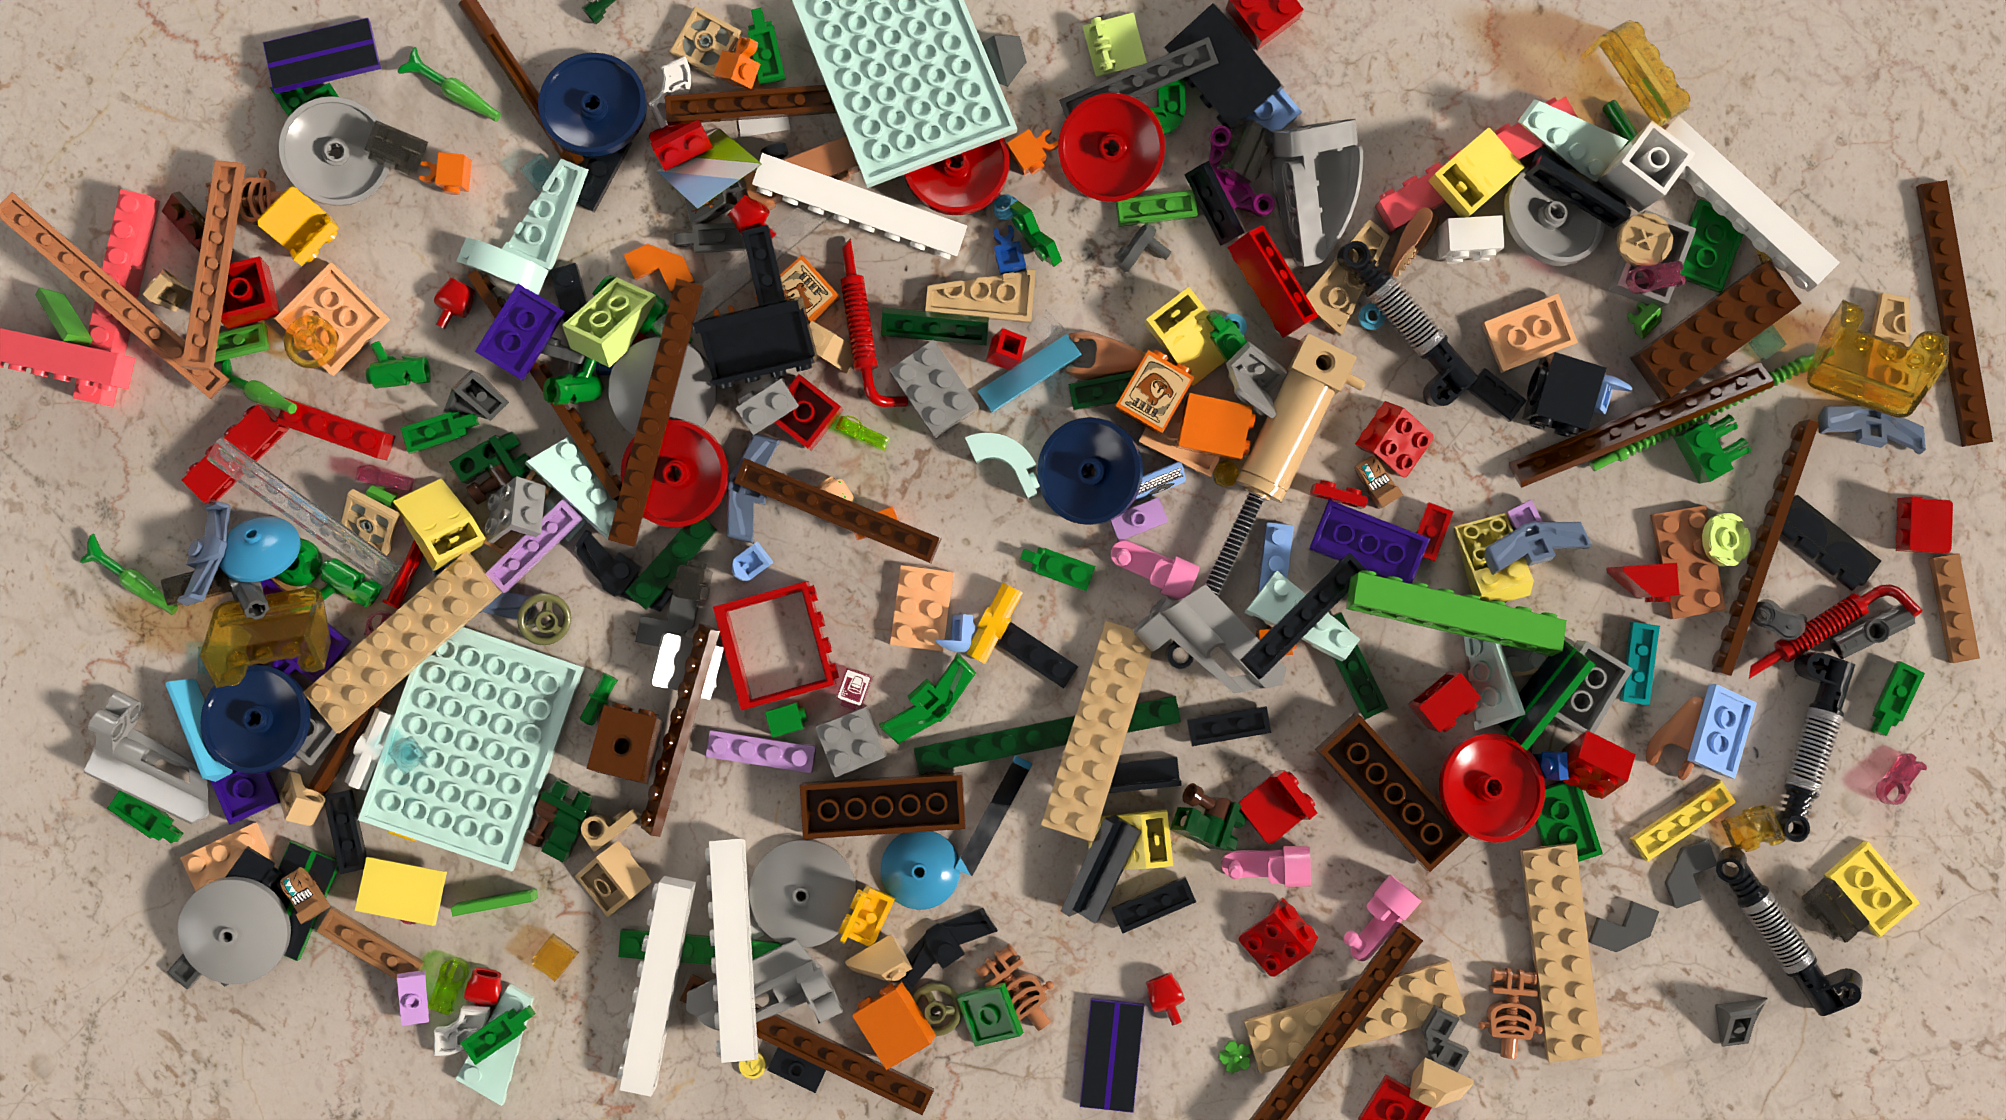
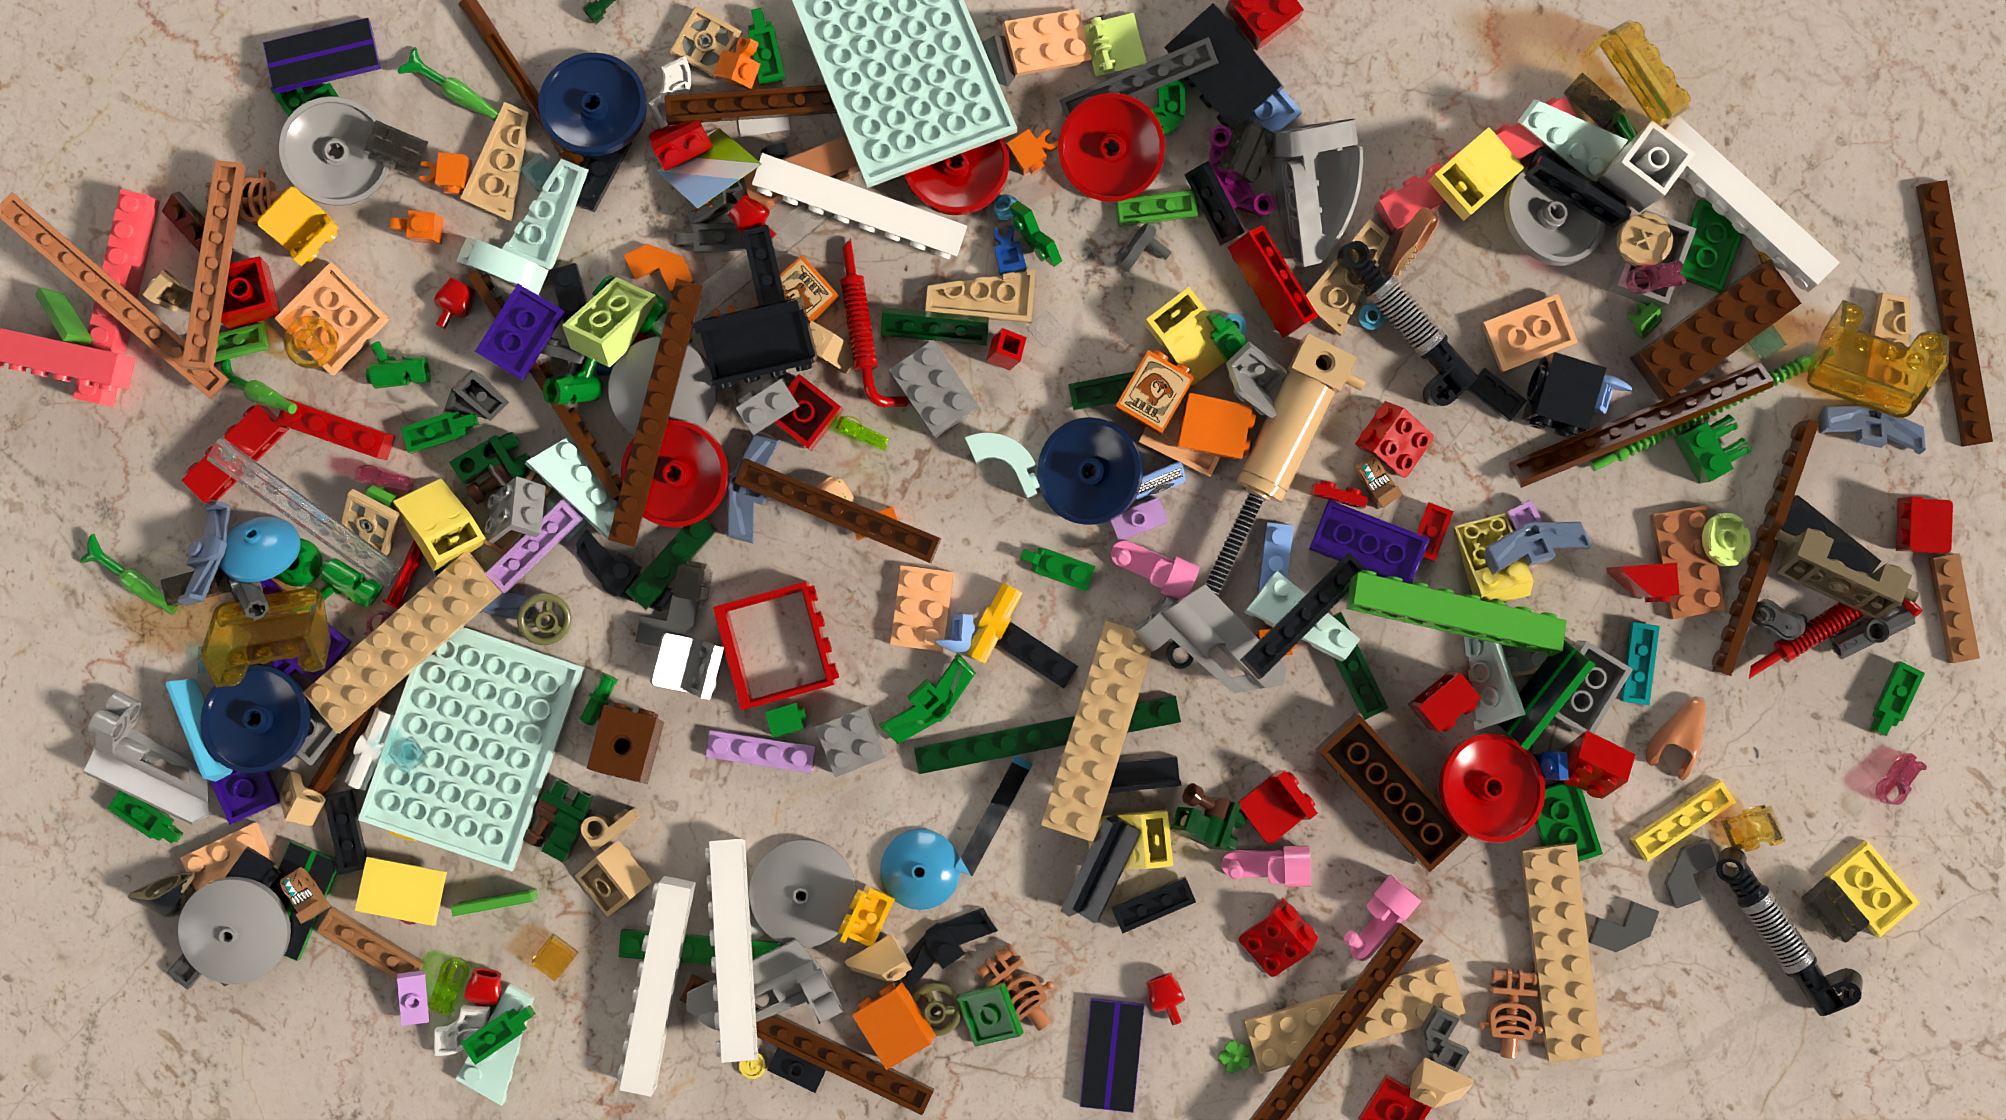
reddish brown plate [641,623,720,837] -> none
light blue plate [731,541,773,581] -> none
reddish brown brick [800,772,966,839] -> none
clear pink brick [836,667,874,710] -> none
medium azure slope [977,334,1082,413] -> none
nougat animal [1065,331,1146,380] -> none
black plate [1187,706,1271,747] -> none
clear yellow plate [1213,460,1239,487] -> none
white brick [1436,215,1504,264] -> none
light blue plate [1687,684,1757,779] -> none
dark grey slope [1715,998,1768,1047] -> none
black piece [1772,652,1855,842] -> none
none -> hat [127,872,195,917]
none -> orange brick [389,210,444,245]
none -> tan wing [460,102,531,222]
none -> light nougat plate [1002,9,1092,76]
none -> clear smoke brick [1563,72,1626,131]
none -> dark tan brick [1774,528,1919,620]

